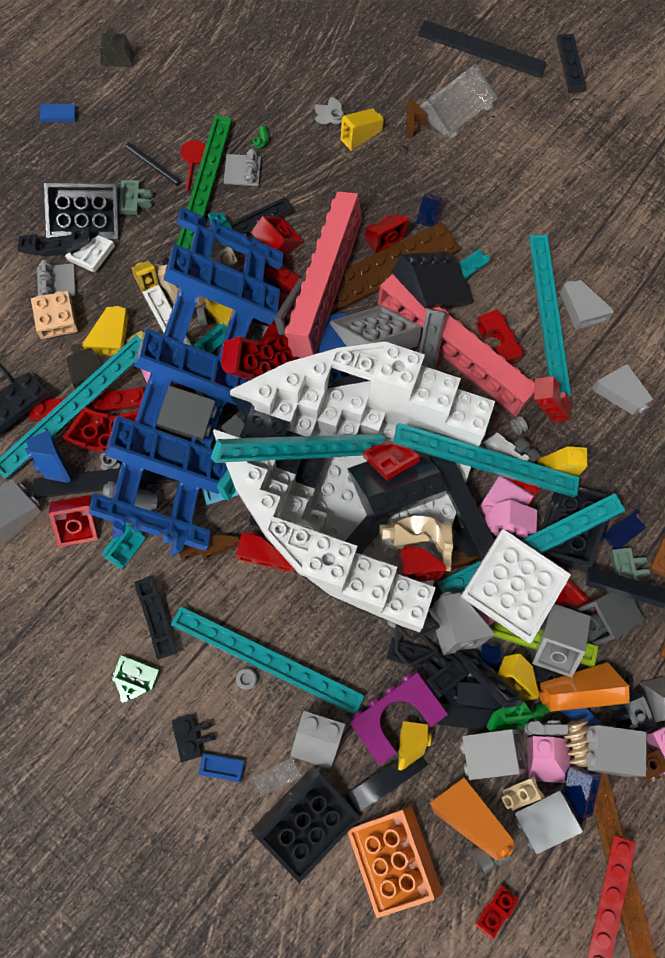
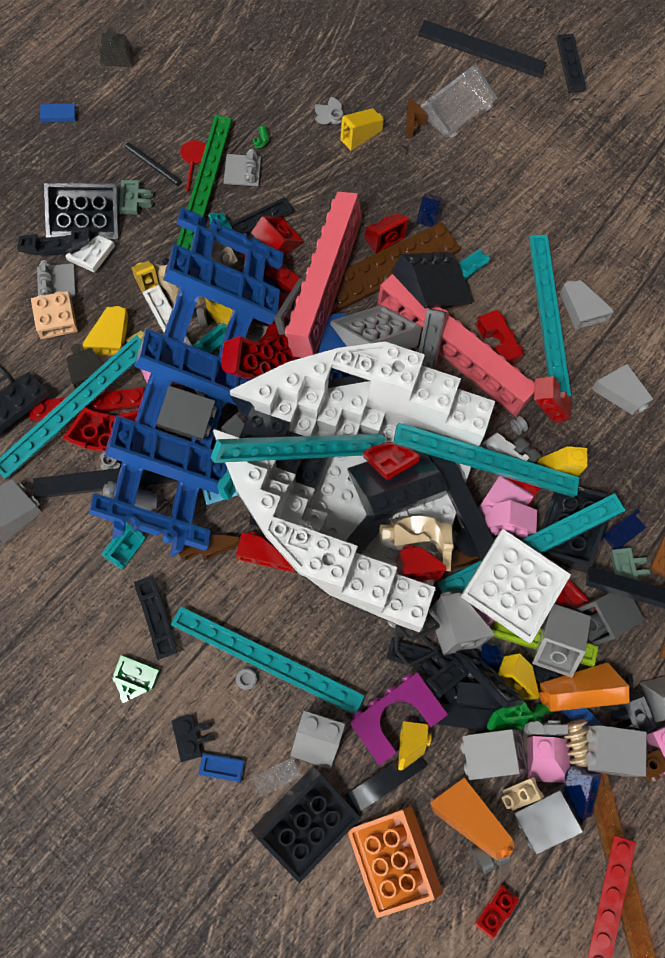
blue slope [25,430,71,483] -> none
red slope [49,495,98,547] -> none

